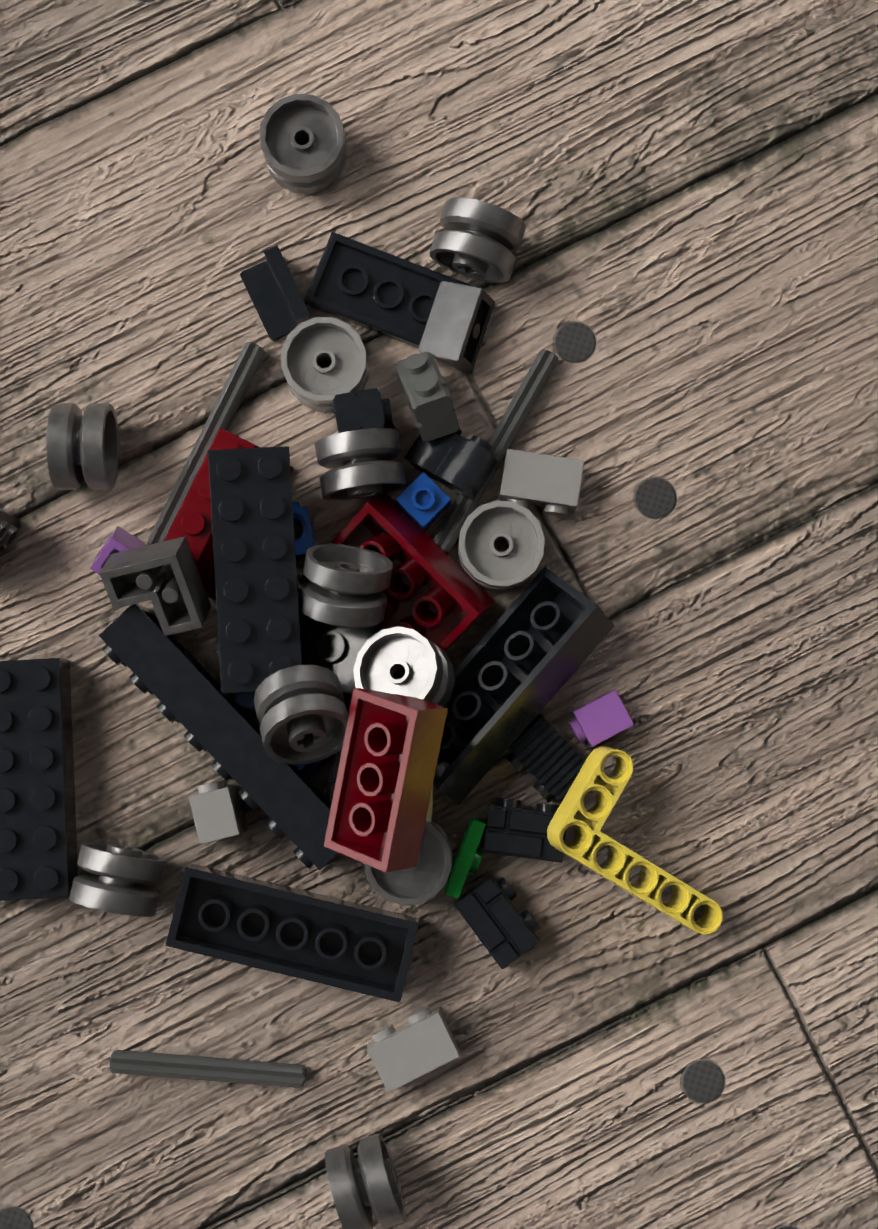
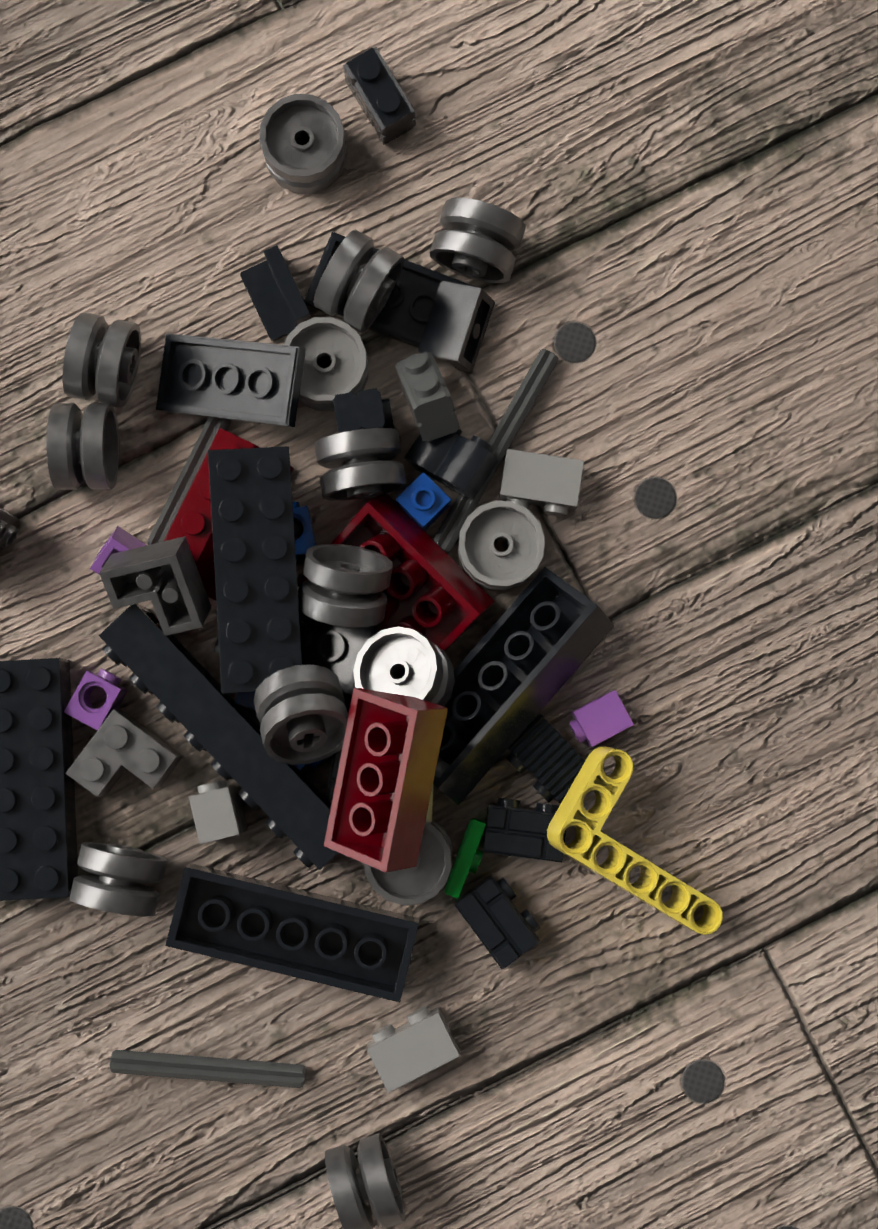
none -> flat silver wheel [62,312,141,408]
none -> medium lavender brick [64,668,128,731]
none -> flat silver brick [66,709,184,797]
none -> tile [156,333,306,427]
none -> flat silver wheel [313,230,404,333]
none -> black brick [343,47,416,145]

